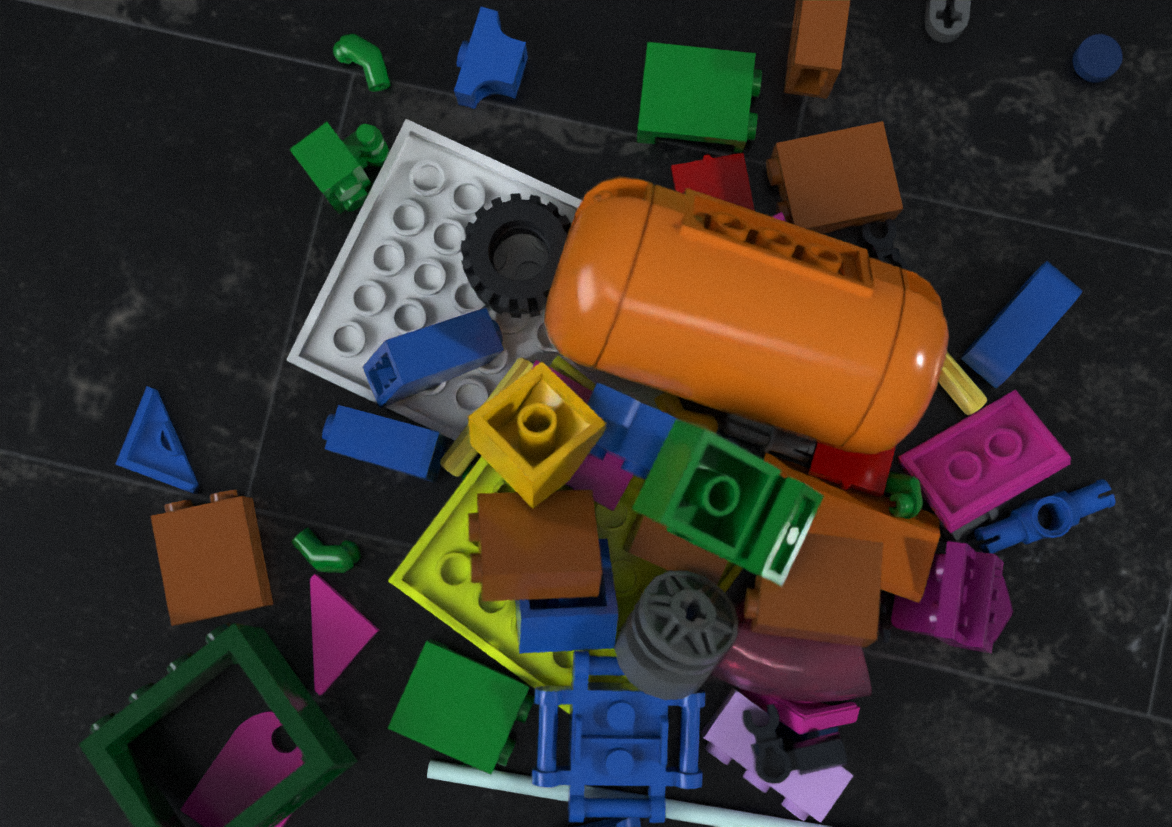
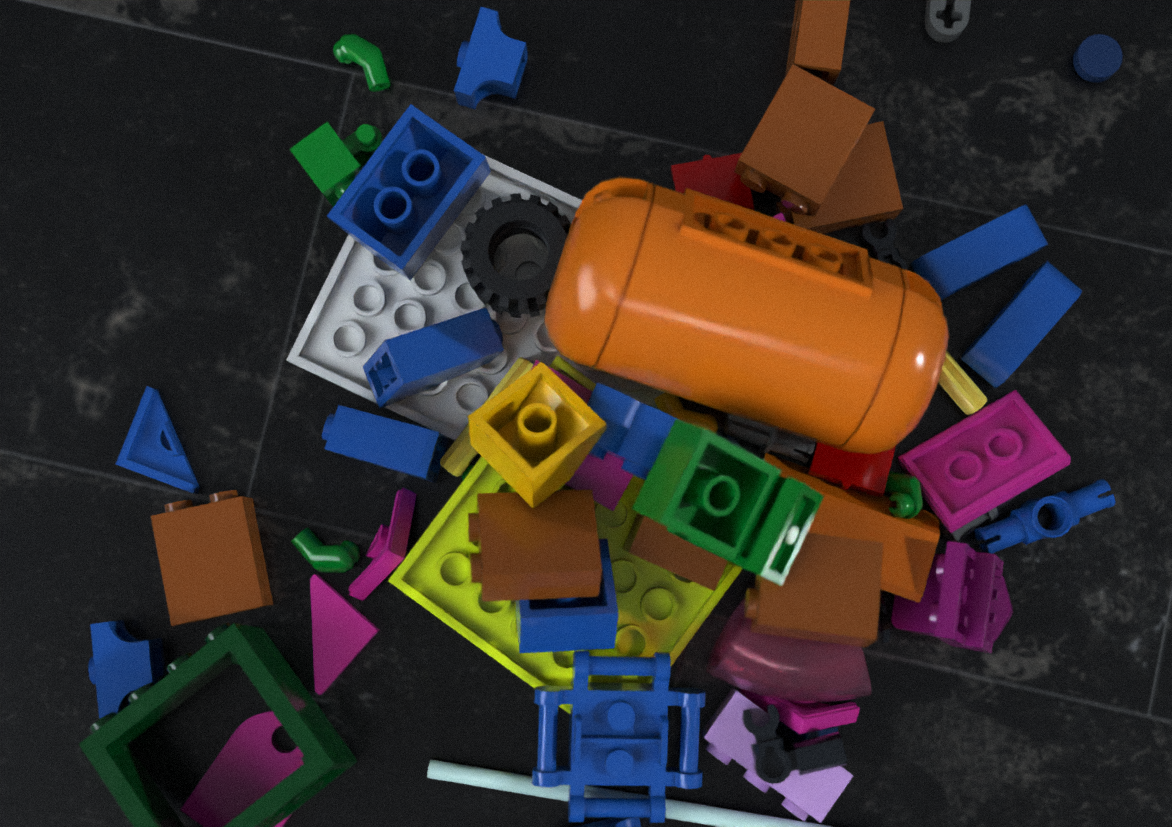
green panel [388,639,535,775] -> none
dark grey wheel [615,571,739,700] -> none
green panel [637,42,762,153] -> none
none -> blue brick [88,620,166,718]
none -> blue slope [327,104,491,281]
none -> dark pink tile [348,488,417,601]
none -> dark orange brick [734,64,875,216]
none -> blue beam [910,204,1048,300]

